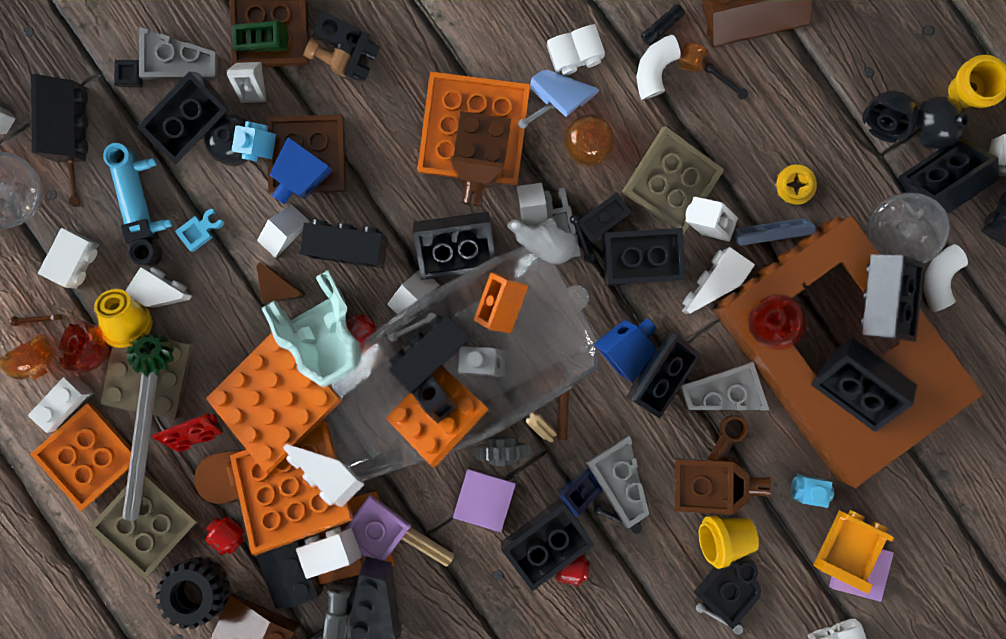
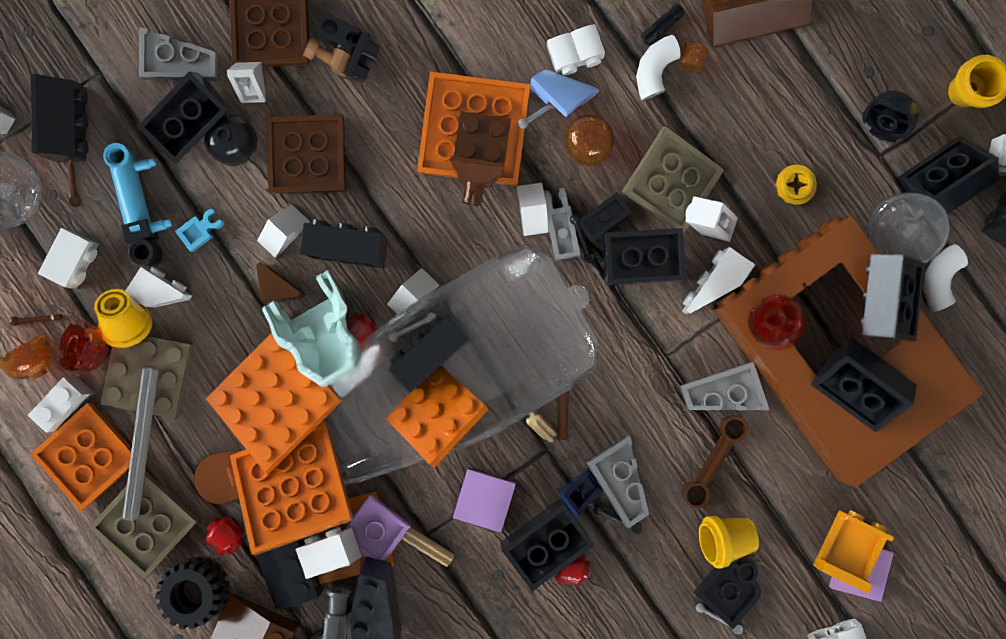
black tile [114,60,142,87] -> none
dark green gear [127,332,174,378] -> none
red hinge [152,413,223,452] -> none
dark green slope [232,20,288,52] -> none
medium azure brick [232,121,276,161] -> none
blue torso [270,138,333,205] -> none
white slope [283,444,364,507] -> none
black brick [411,375,458,423] -> none
black slope [413,211,497,280] -> none
light grey torso [458,346,507,377] -> none
orange brick [473,272,529,334] -> none
dark grey gear [475,436,531,466] -> none
light grey piece [507,217,578,264] -> none
blue torso [594,318,657,383] -> none
black slope [626,333,701,419] -> none
reddish brown plate [675,457,771,515] -> none
black hinge [704,63,748,100] -> none
sand blue tile [732,218,816,246] -> none
medium azure brick [791,474,834,508] -> none
black cylinder [917,97,969,149] -> none

